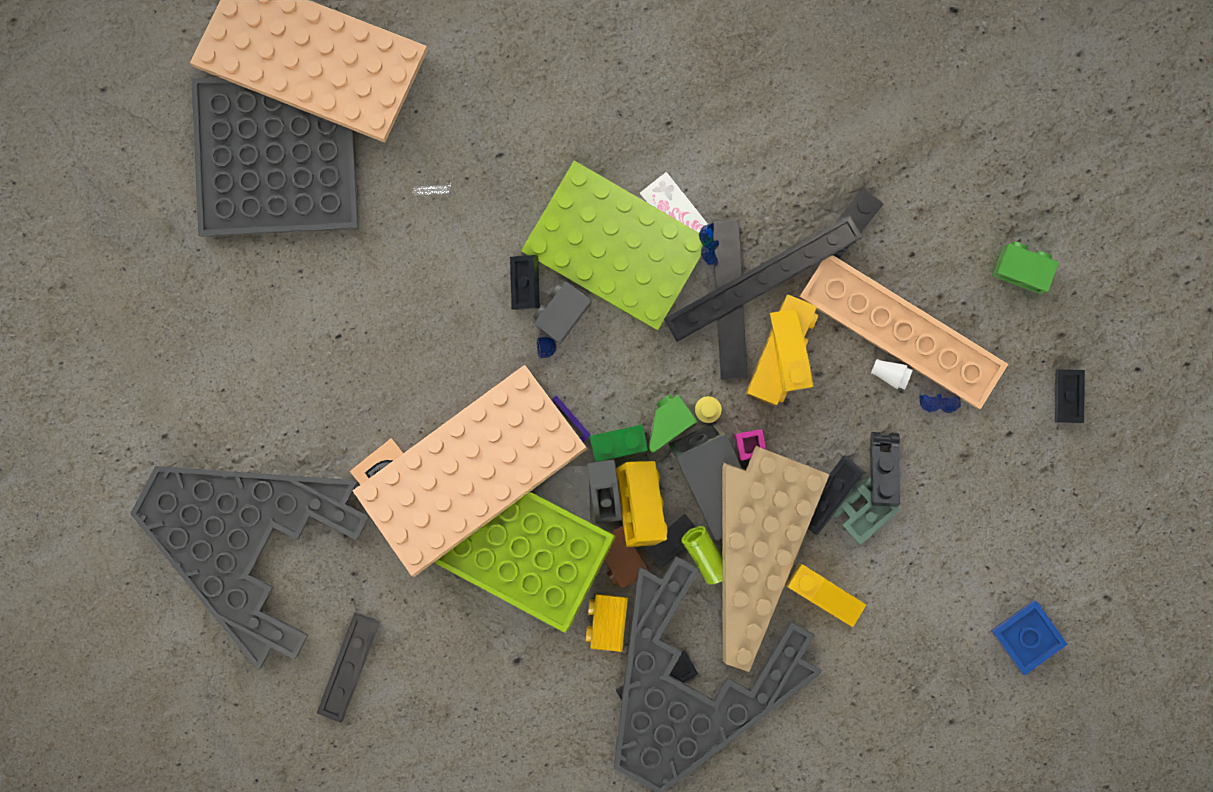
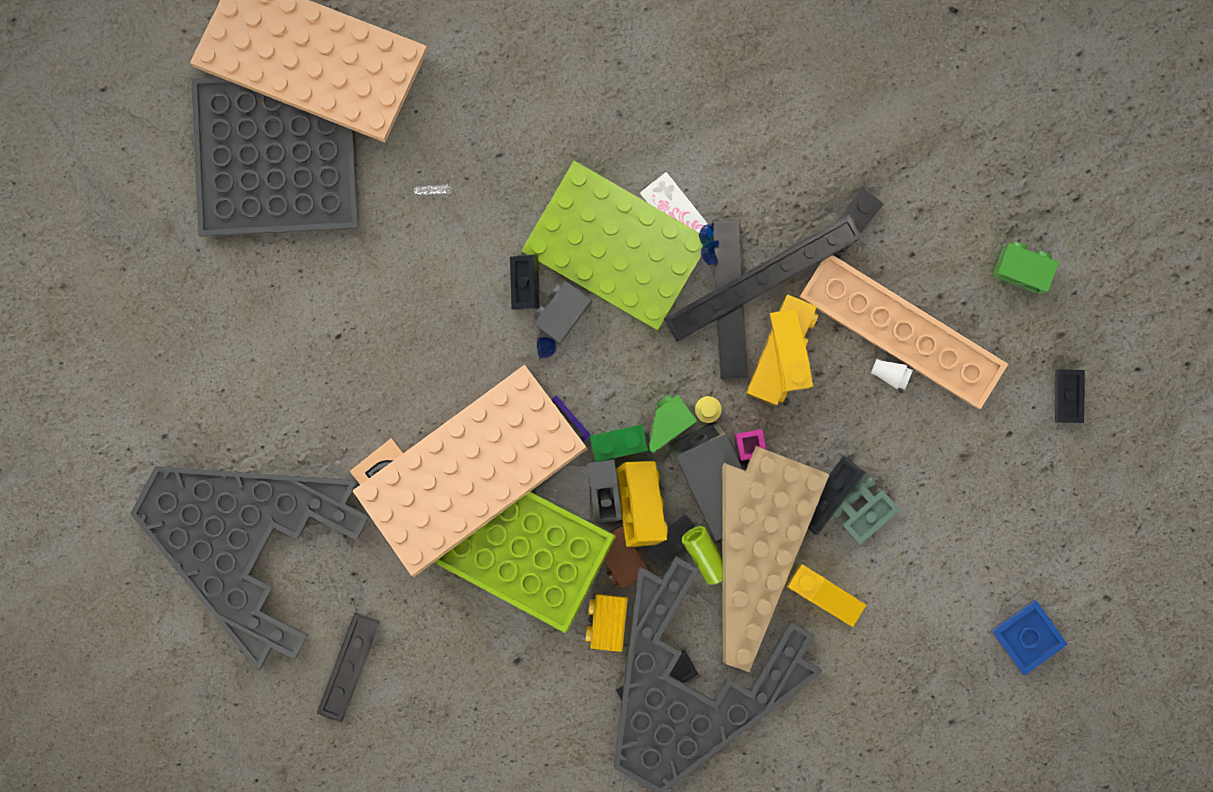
black plate [870,432,900,507] -> none
clear blue piece [919,393,961,413] -> none

